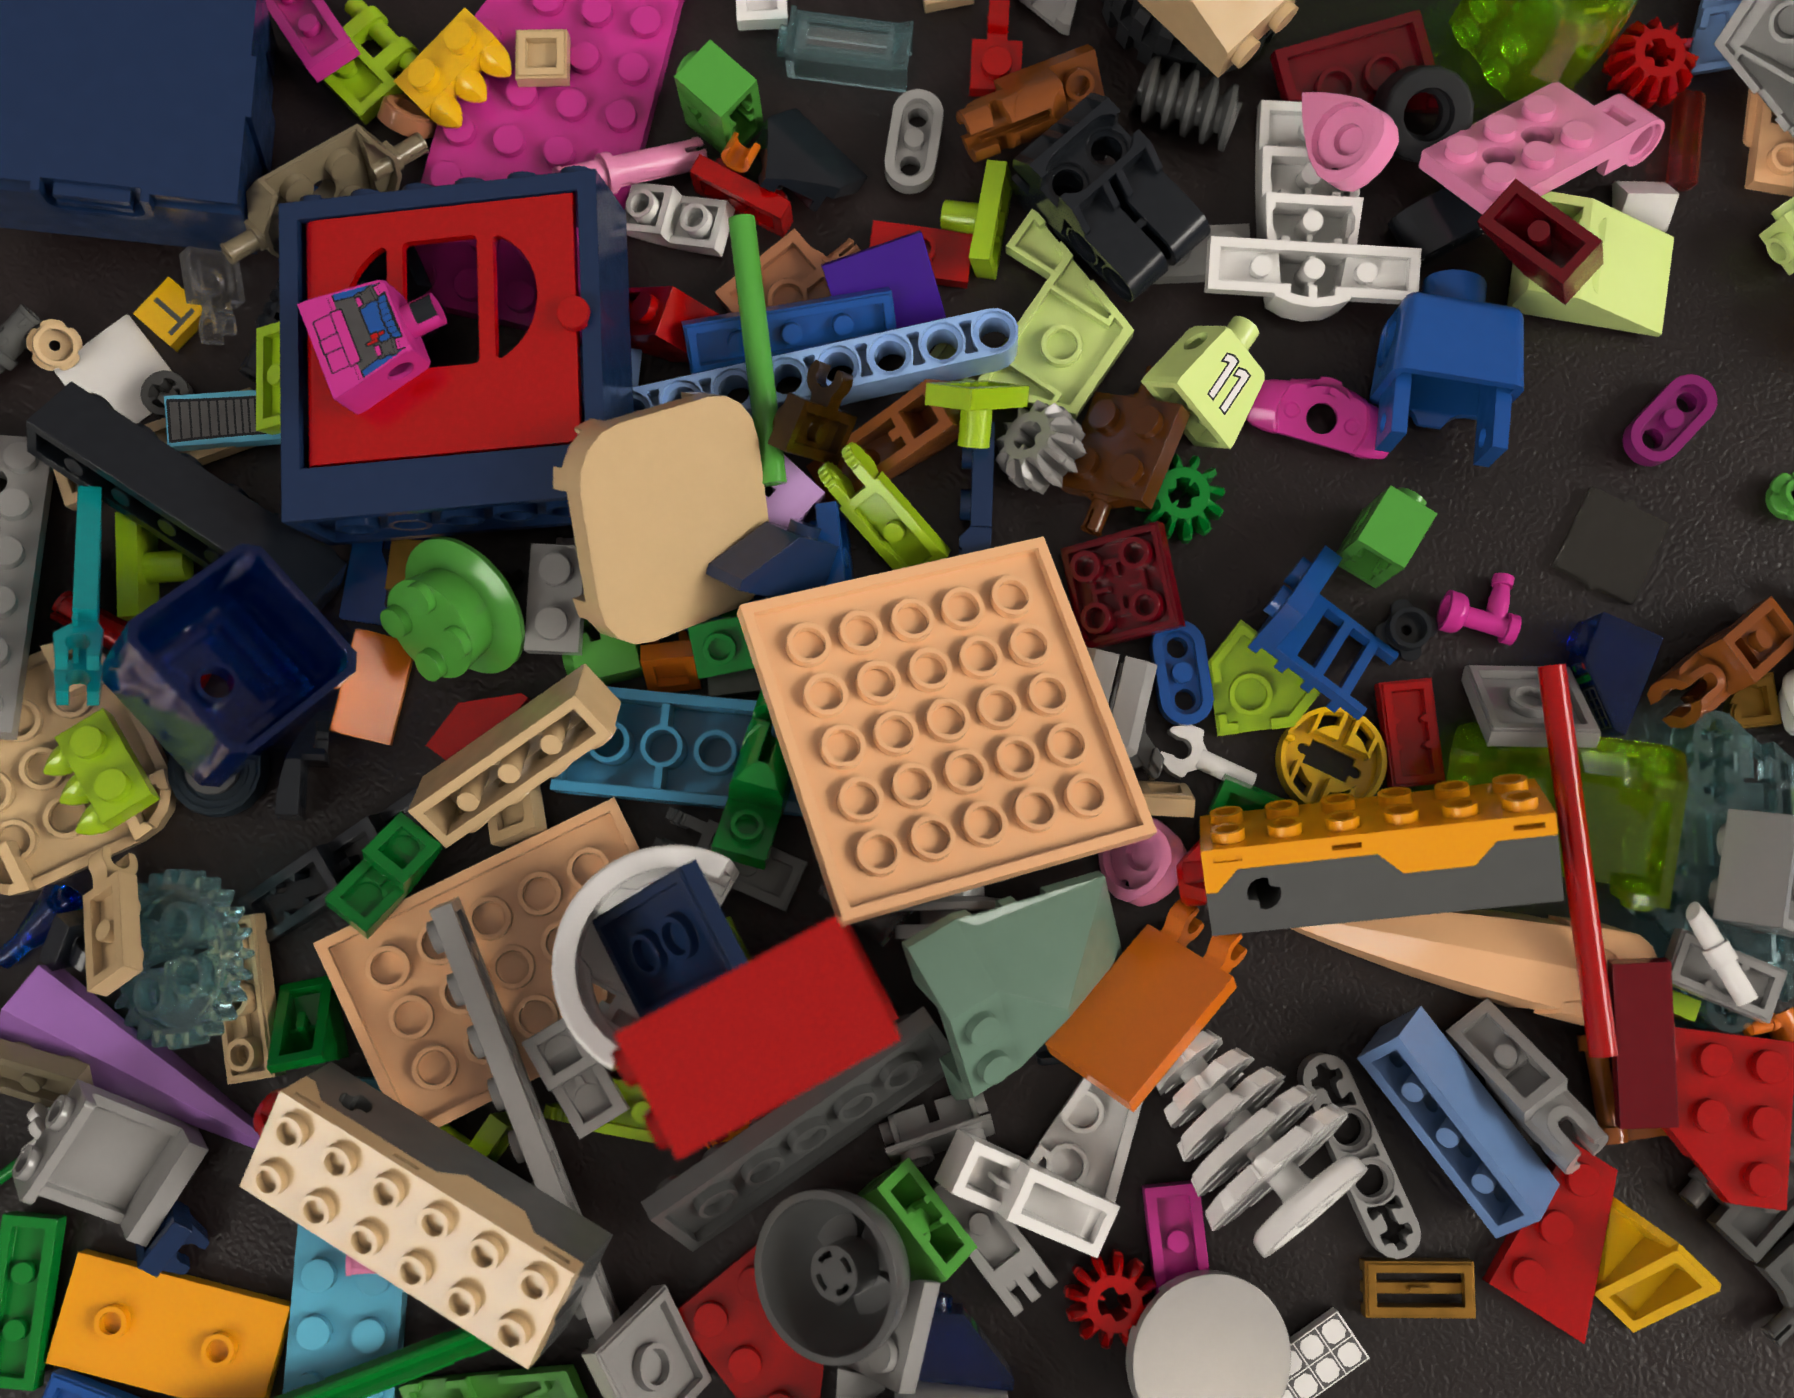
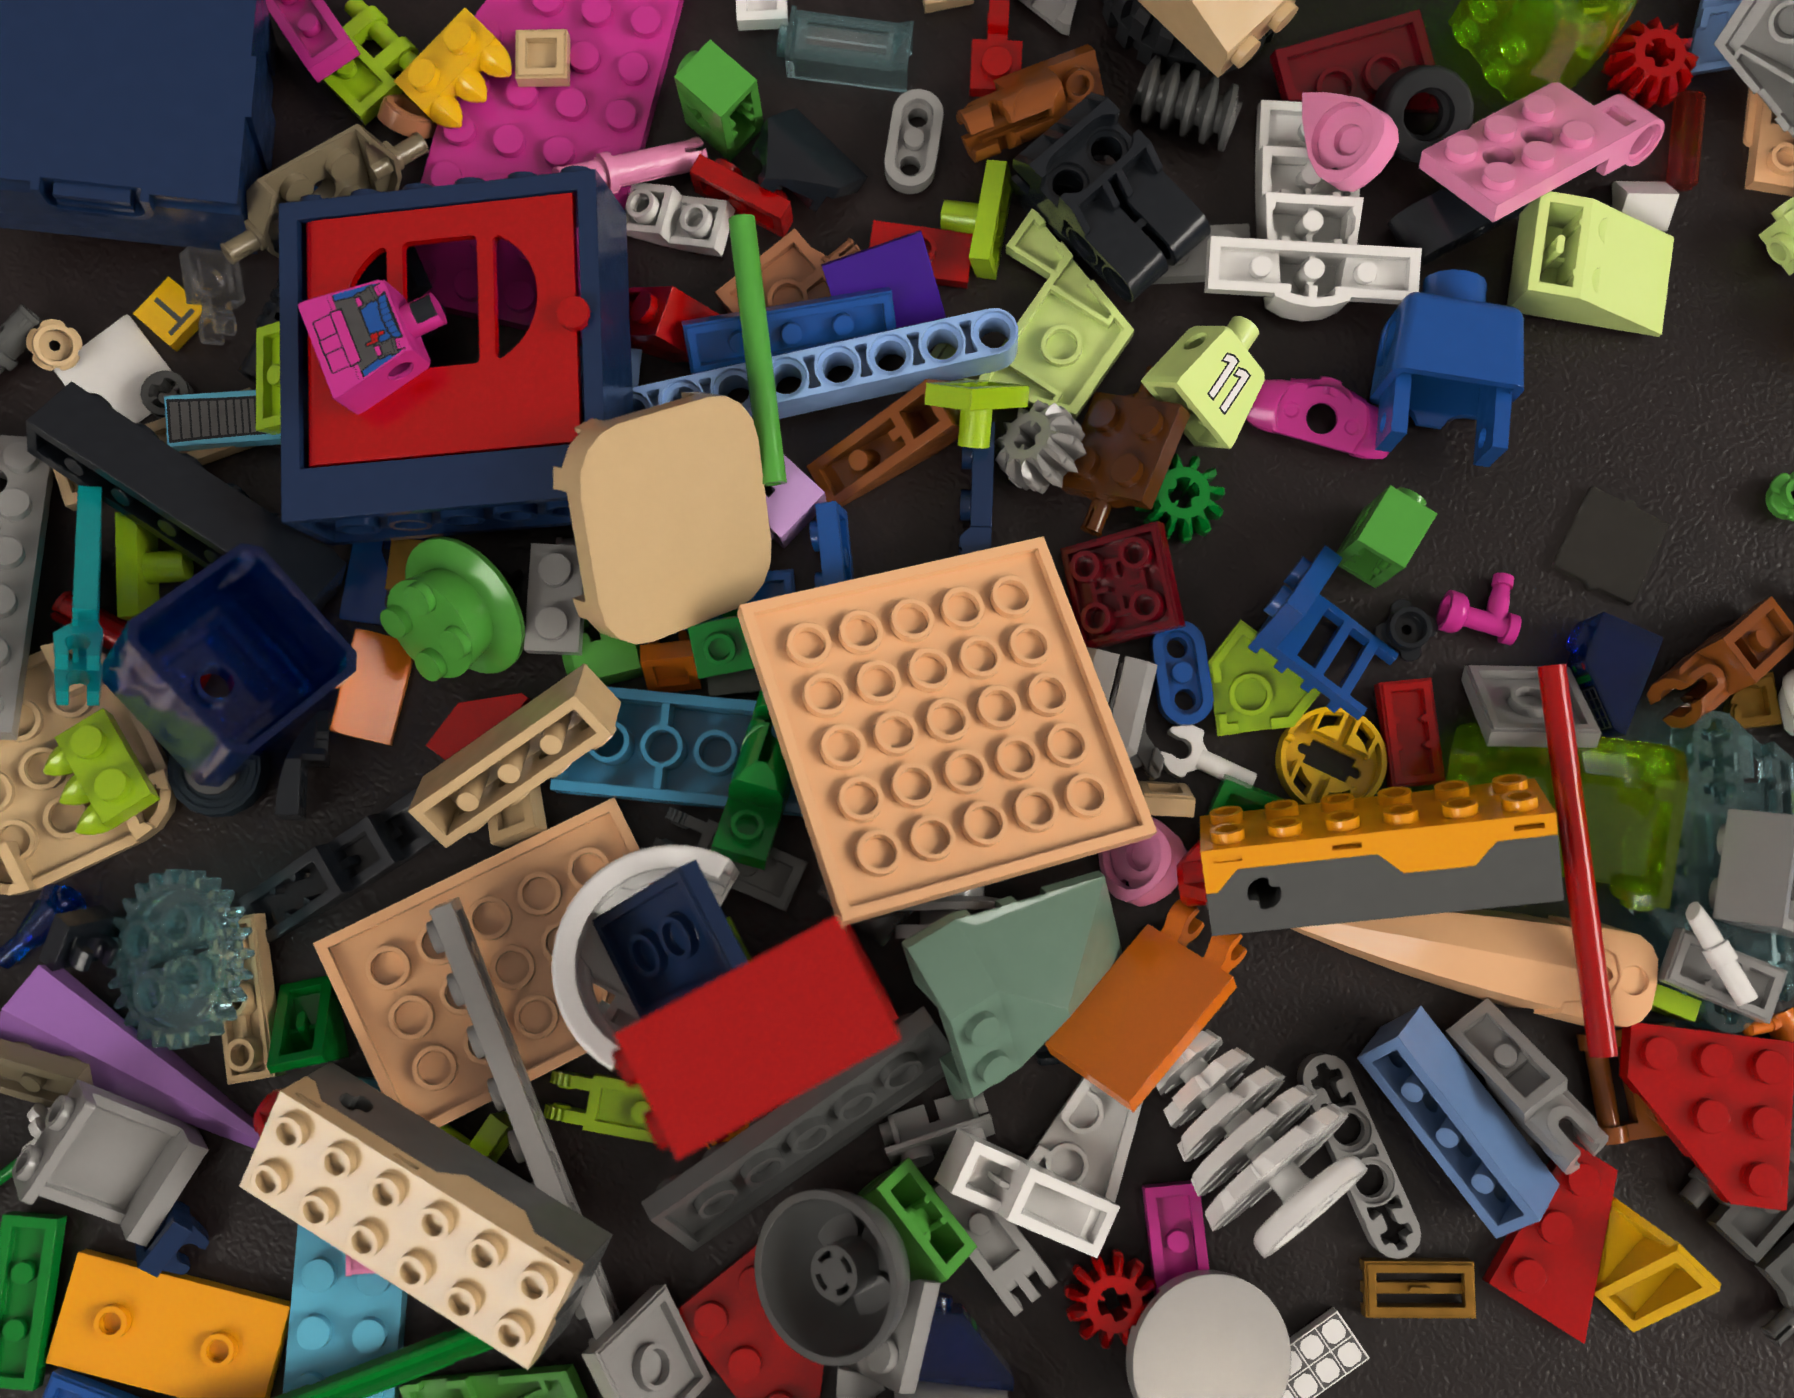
tan plate [83,845,144,997] -> none
green slope [324,812,443,939] -> none
light grey slope [521,1018,630,1139] -> none
dark blue slope [706,518,839,598] -> none
orange hand [721,131,761,177] -> none
dark brown plate [768,360,858,466] -> none
lime hinge [817,442,951,570] -> none
dark red slope [1477,178,1604,305] -> none
dark red tile [1607,957,1679,1129] -> none
magenta plate [1623,374,1717,467] -> none

